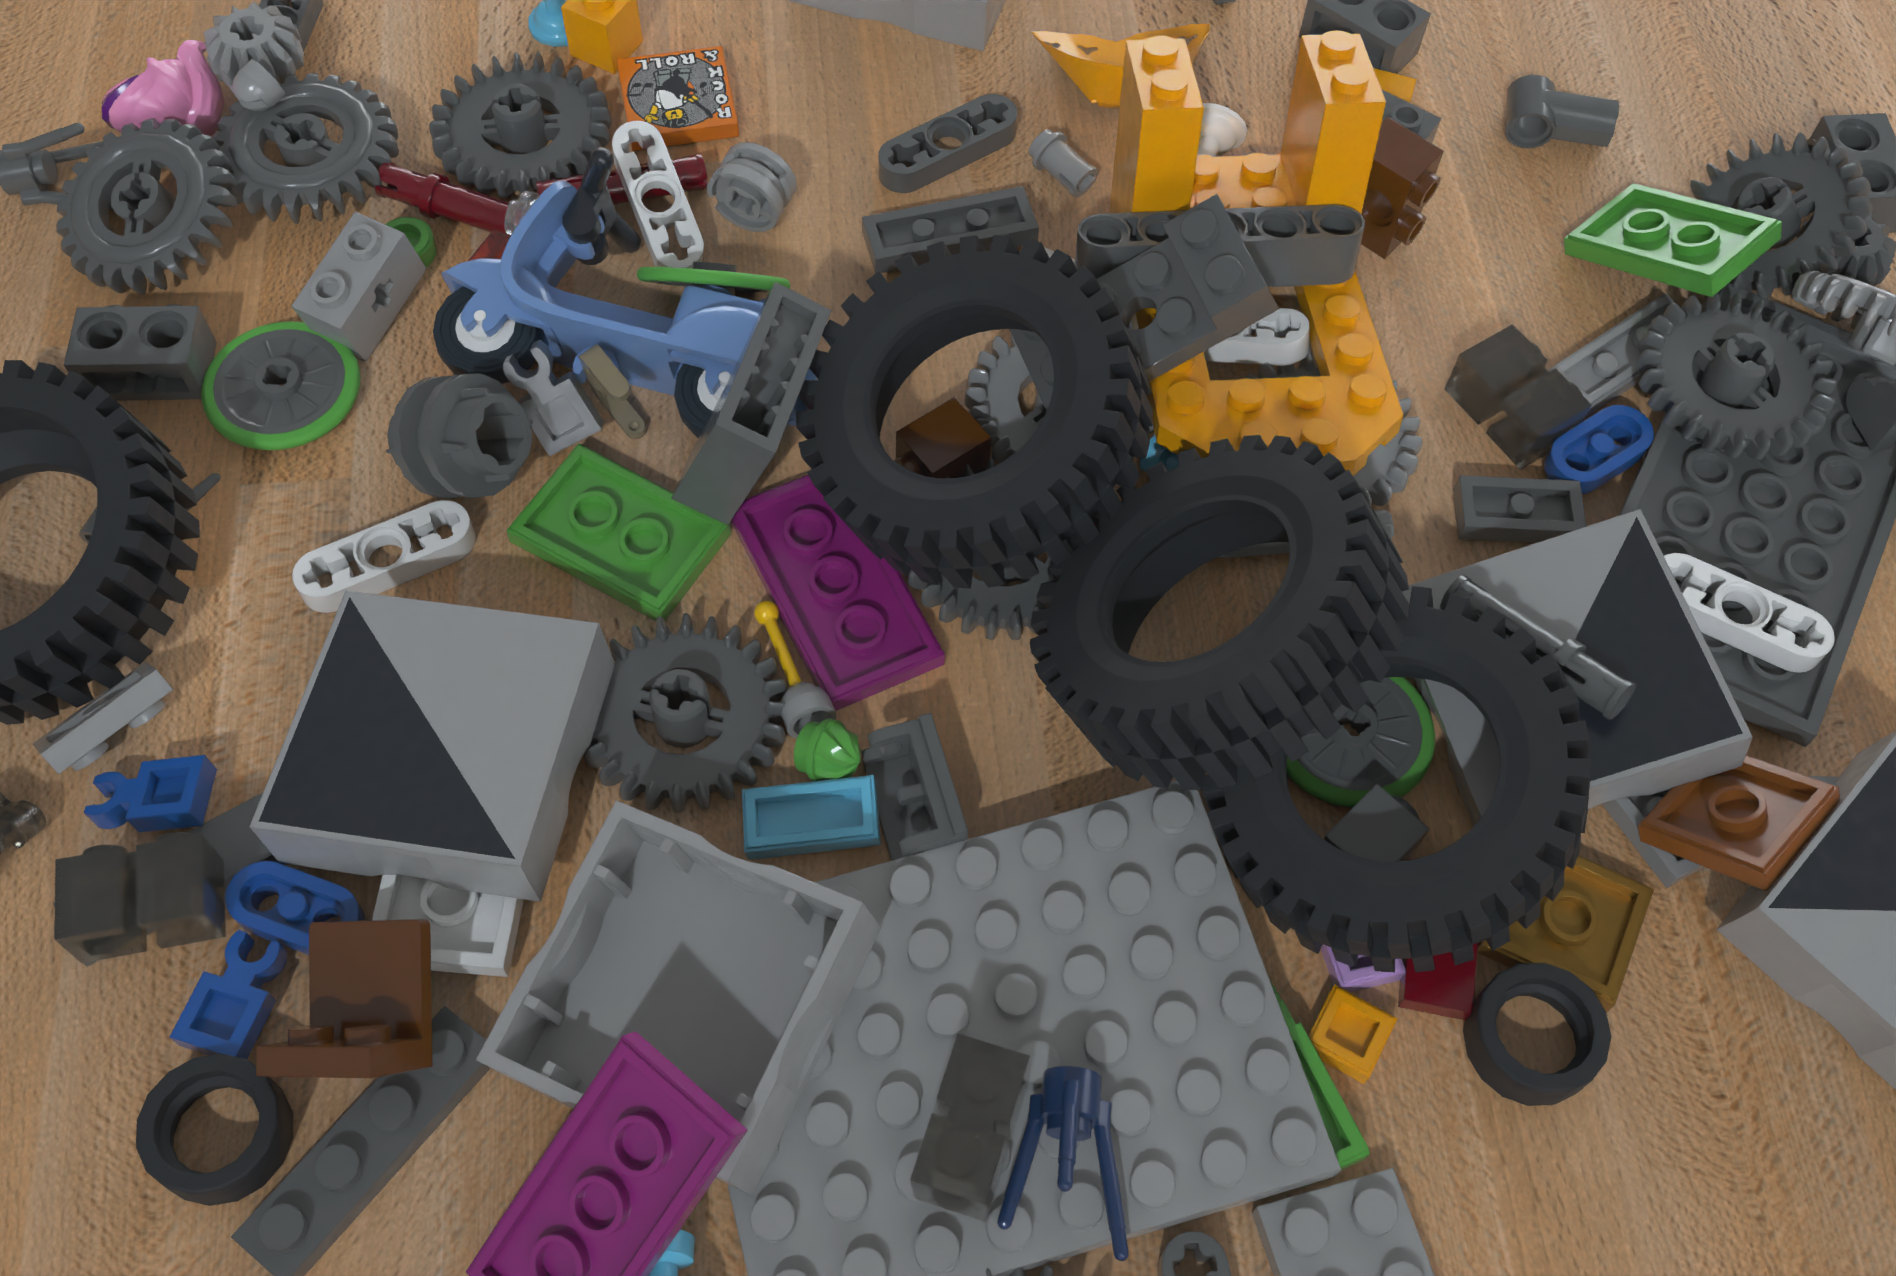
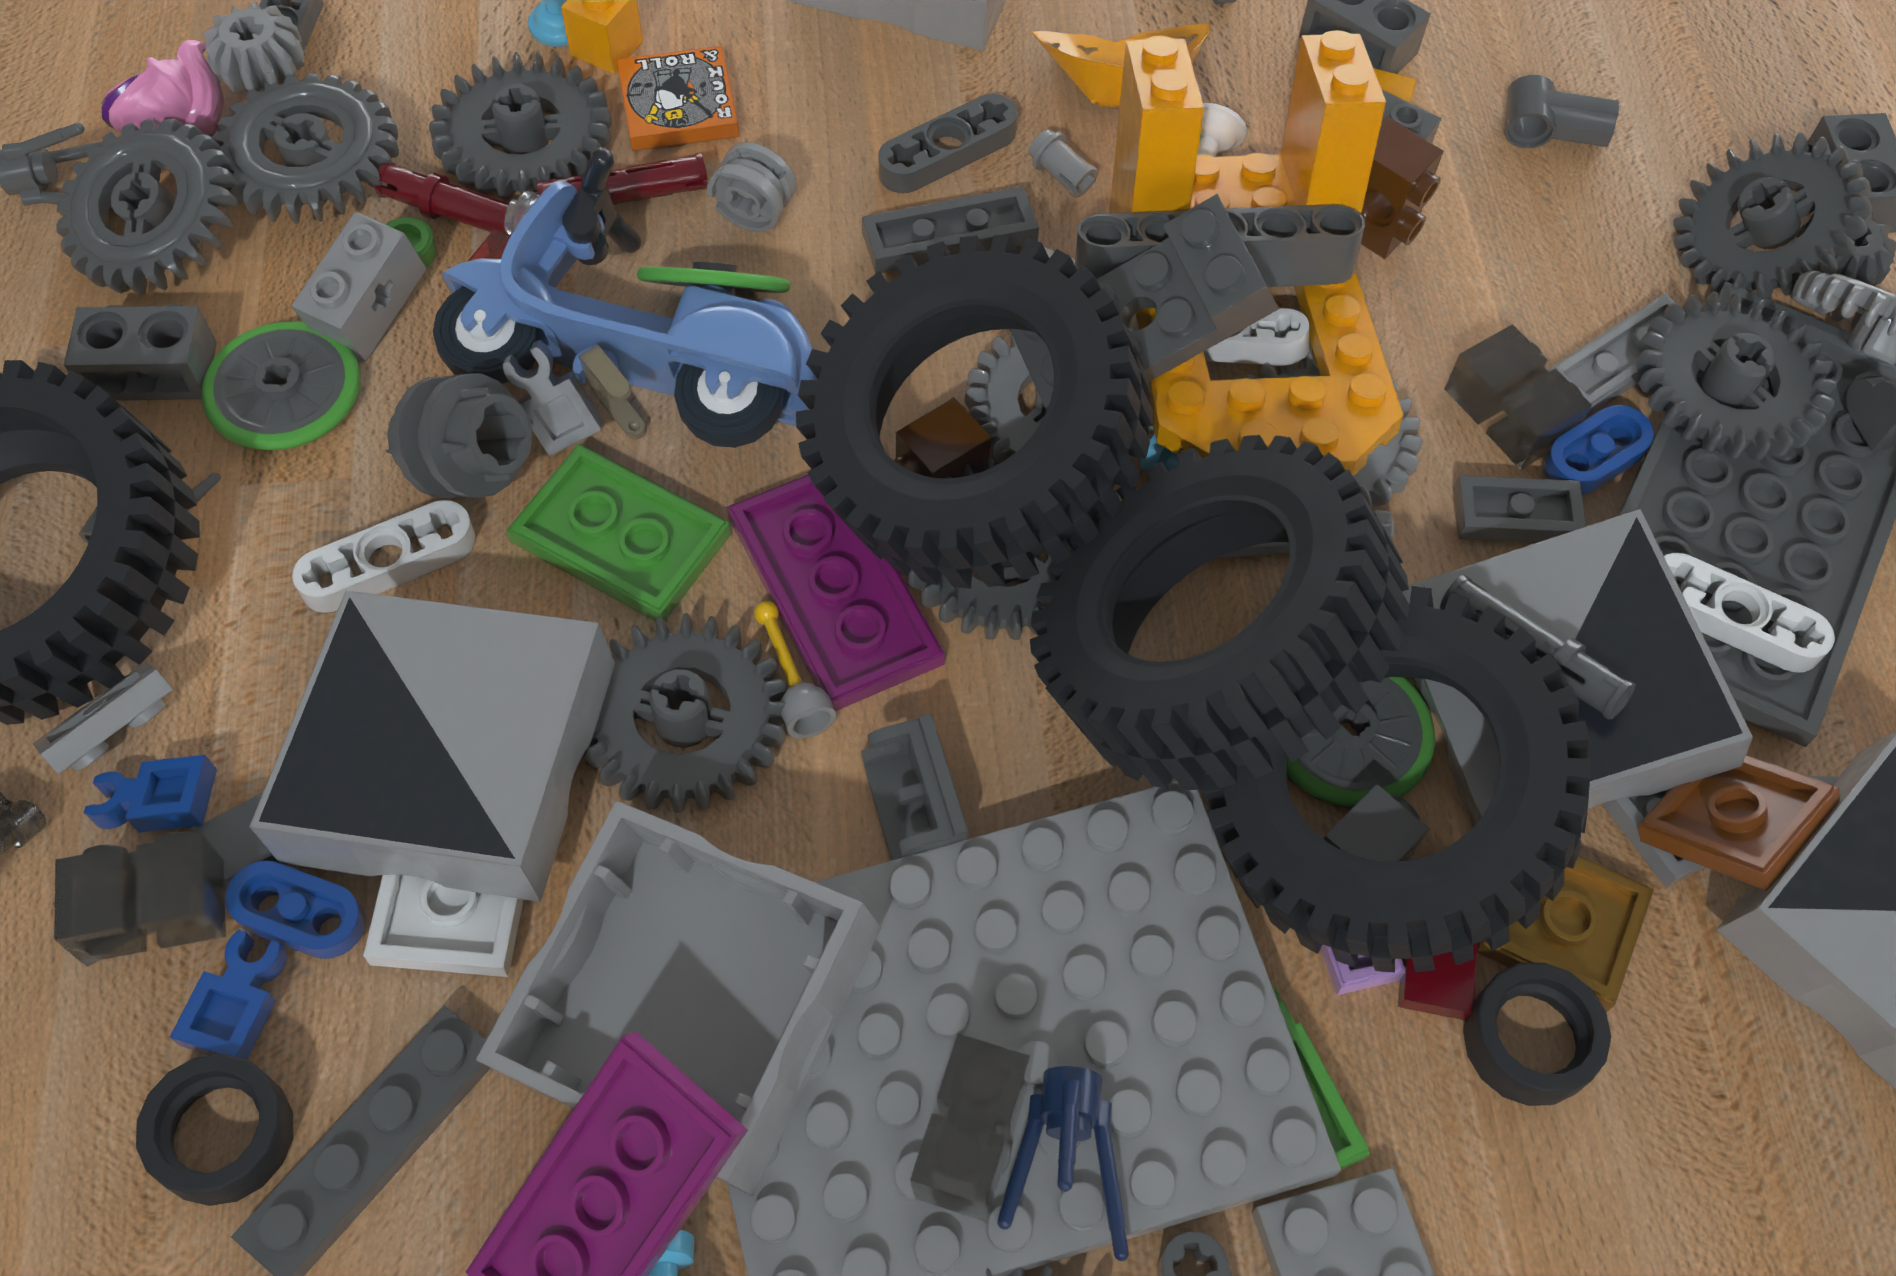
light grey hinge [232,59,285,111] -> none
reddish brown bracket [256,919,433,1079] -> none
white beam [612,121,704,269] -> none
dark grey arch [671,282,832,525] -> none
medium azure tile [742,775,881,860] -> none
bright green plate [794,719,862,782] -> none
light orange tile [1308,984,1398,1084] -> none
bright green tile [1564,183,1782,297] -> none

